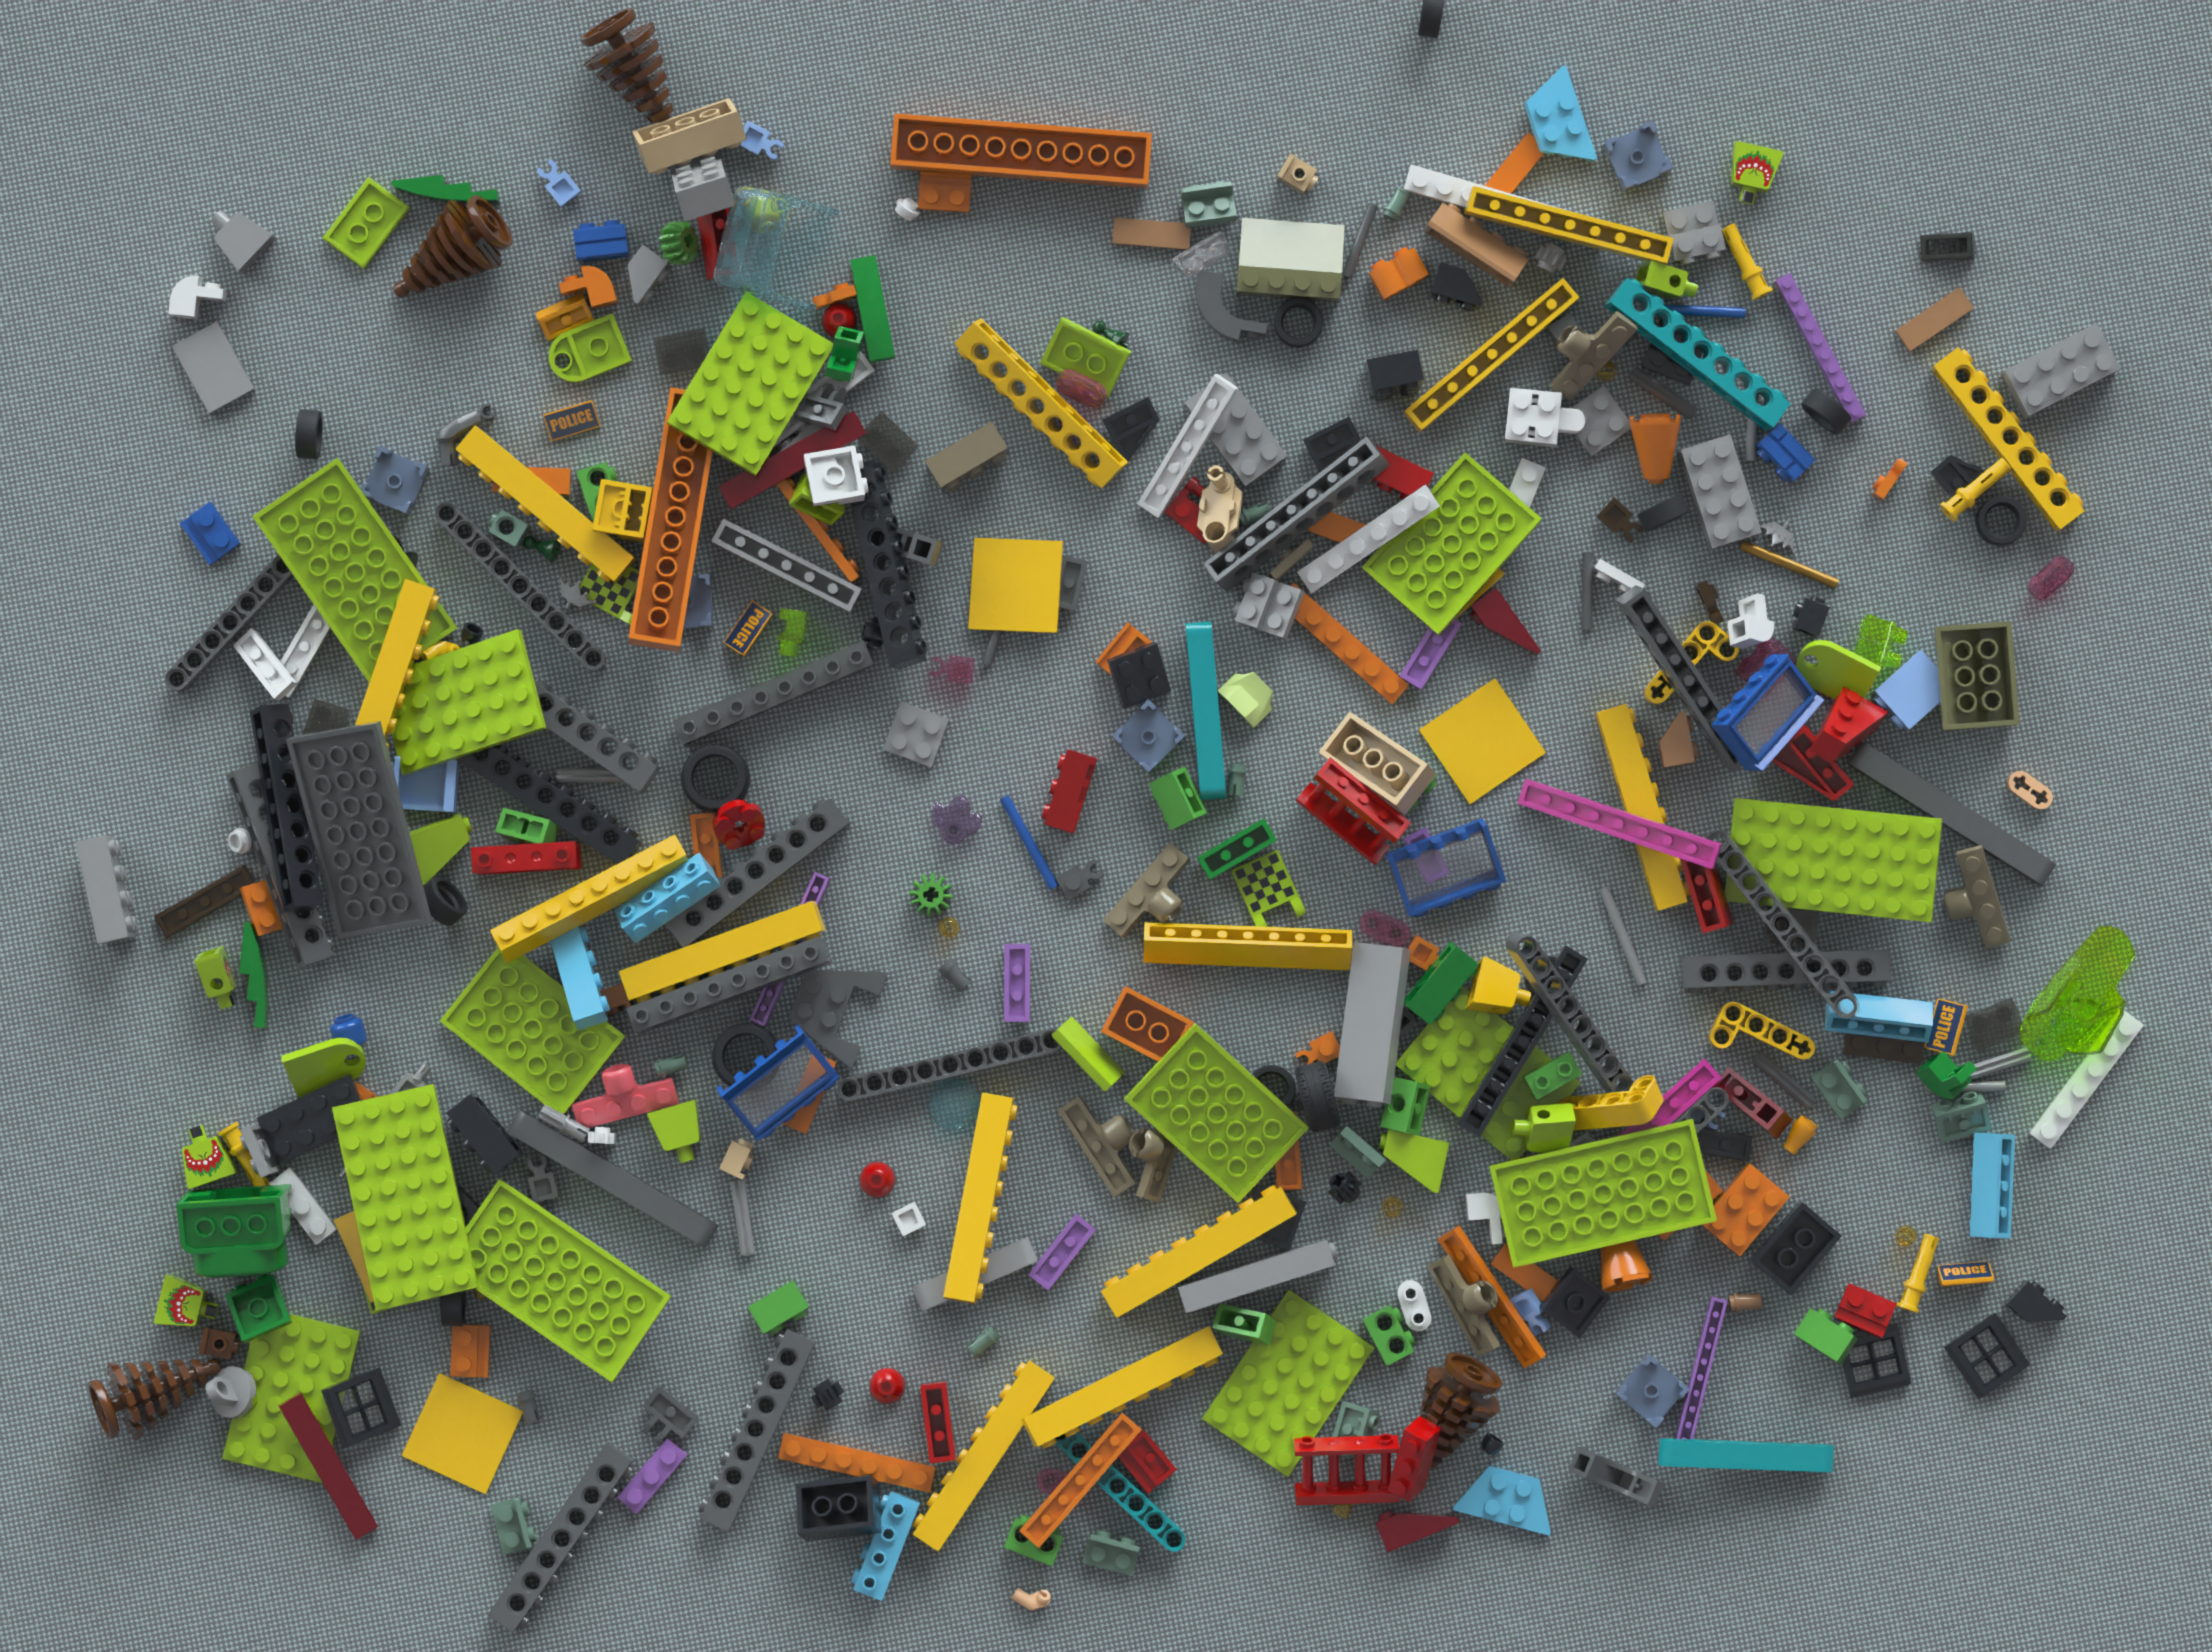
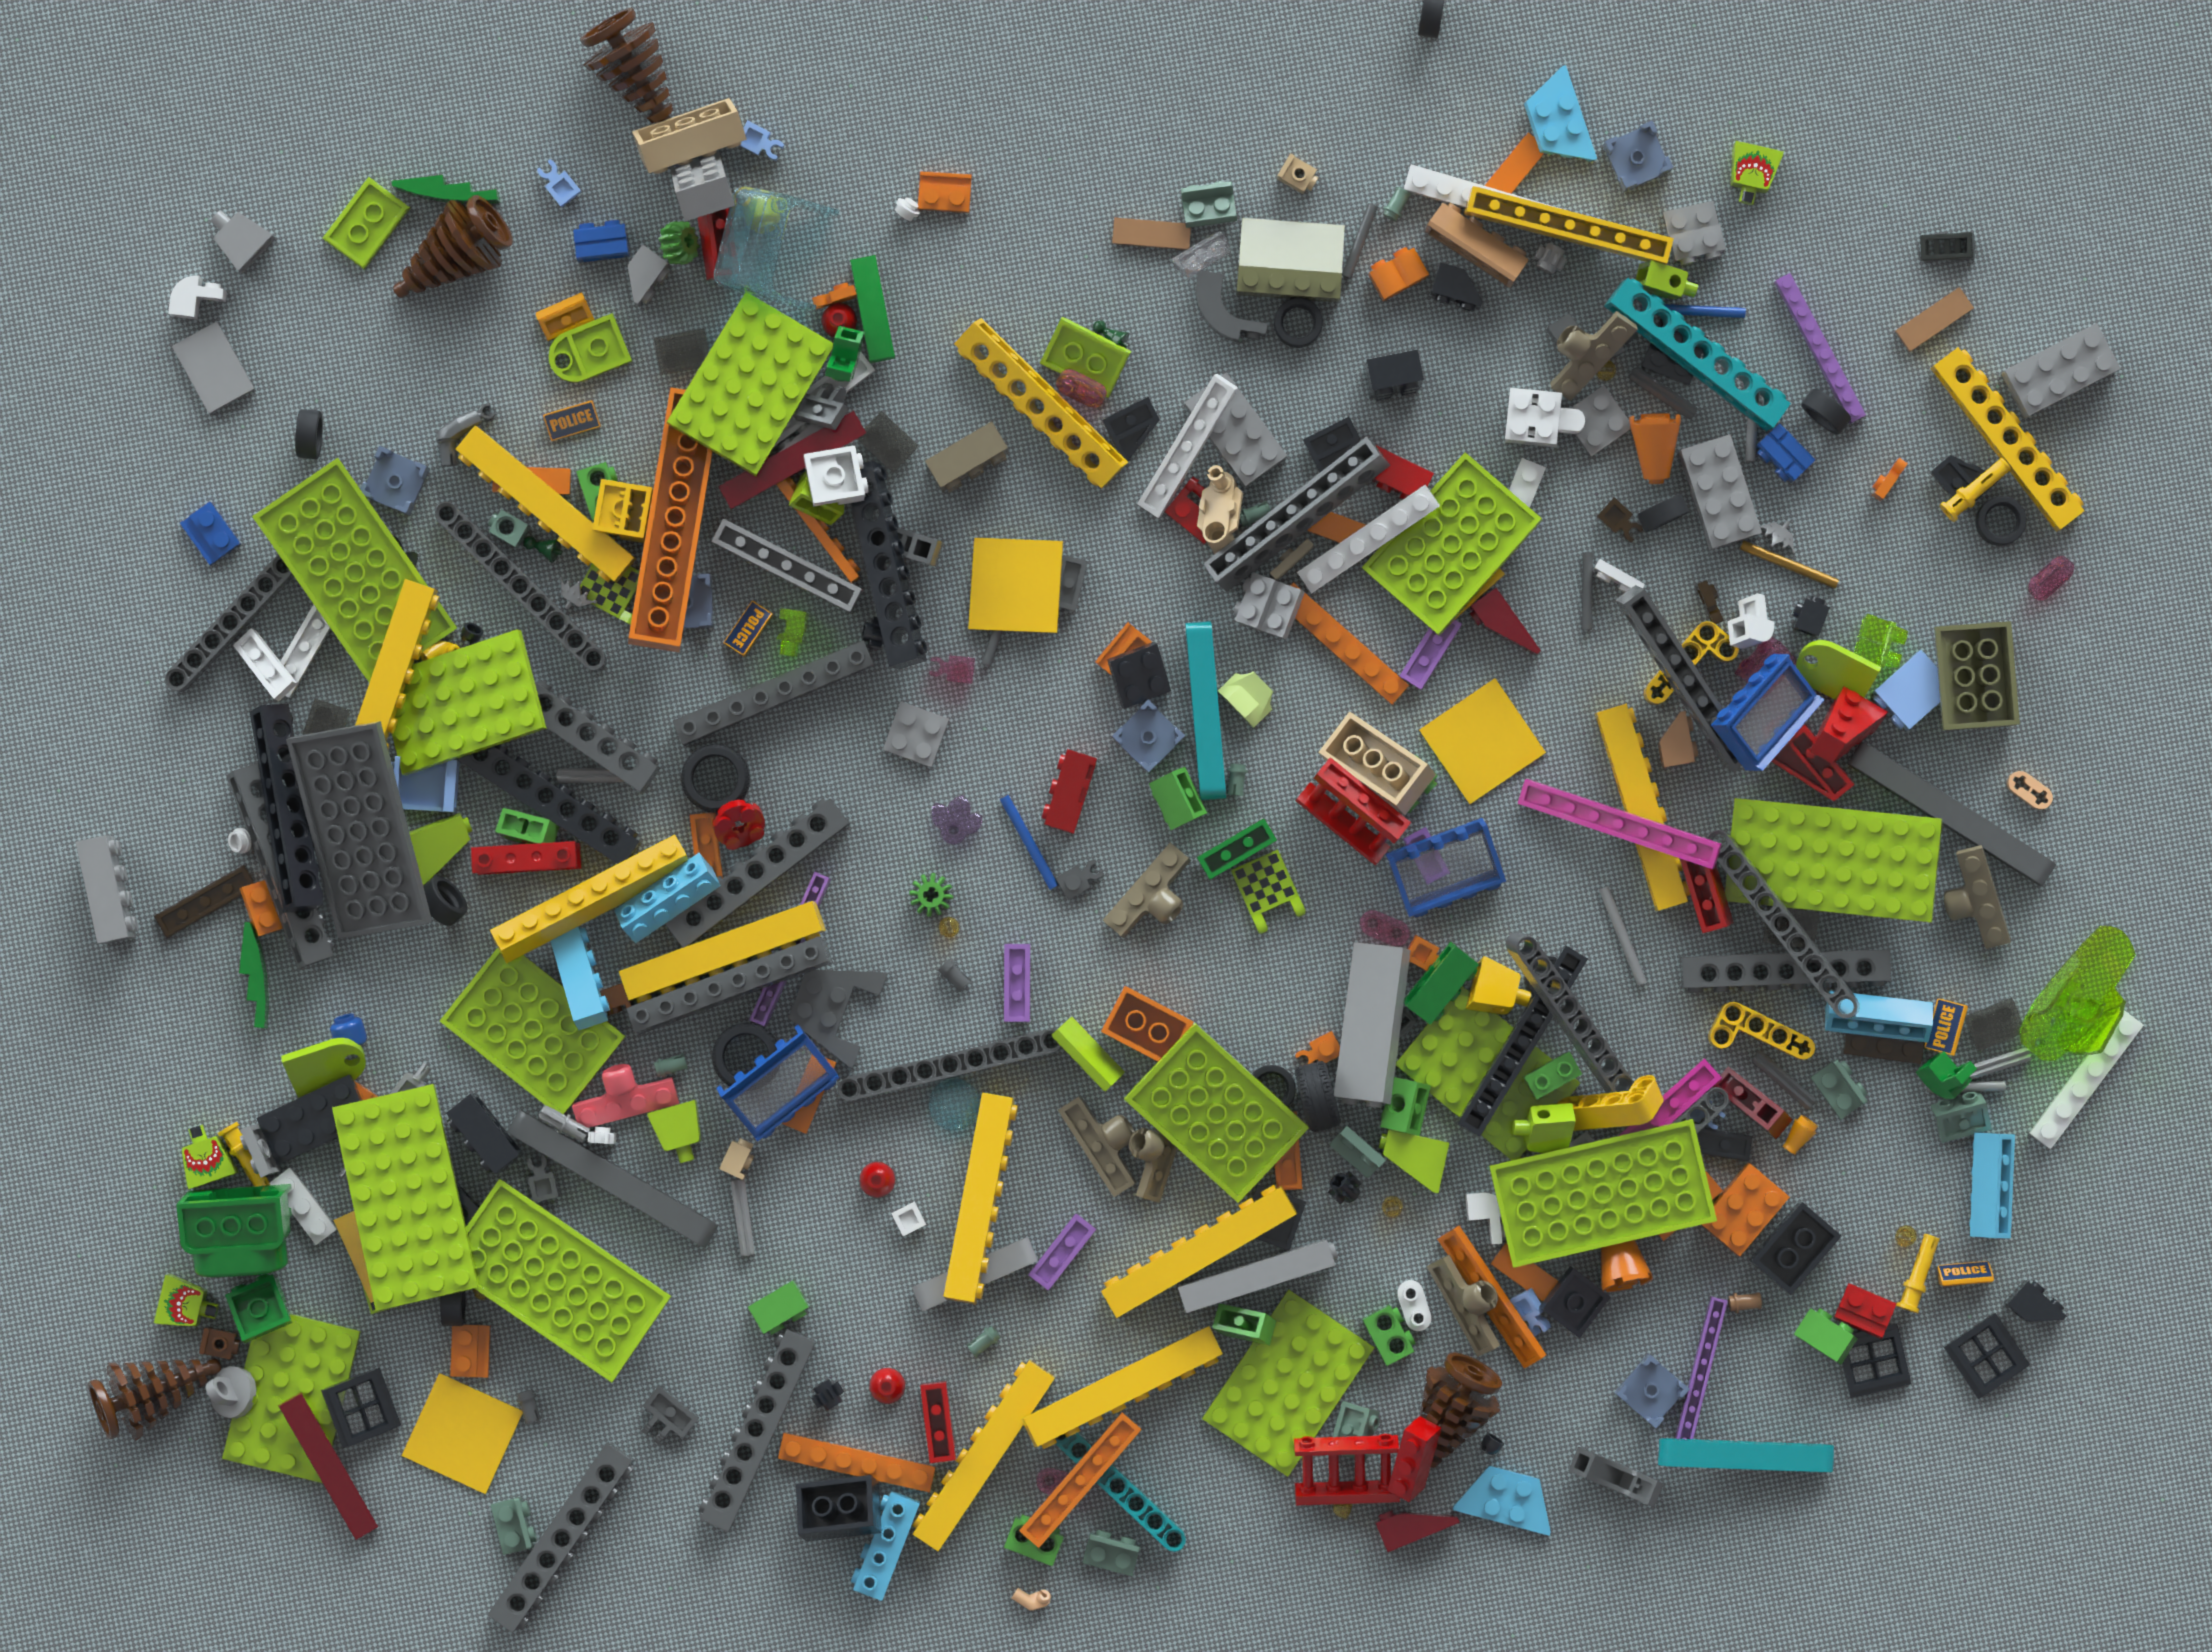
lime torso [194,946,236,1009] -> none
orange brick [559,266,618,310] -> none
medium lavender plate [617,1438,688,1514] -> none
orange brick [890,113,1152,189] -> none
red plate [1118,1429,1177,1494] -> none
yellow brick [1143,922,1352,970] -> none
yellow brick [1403,278,1580,433] -> none
yellow pin [1722,223,1773,301] -> none

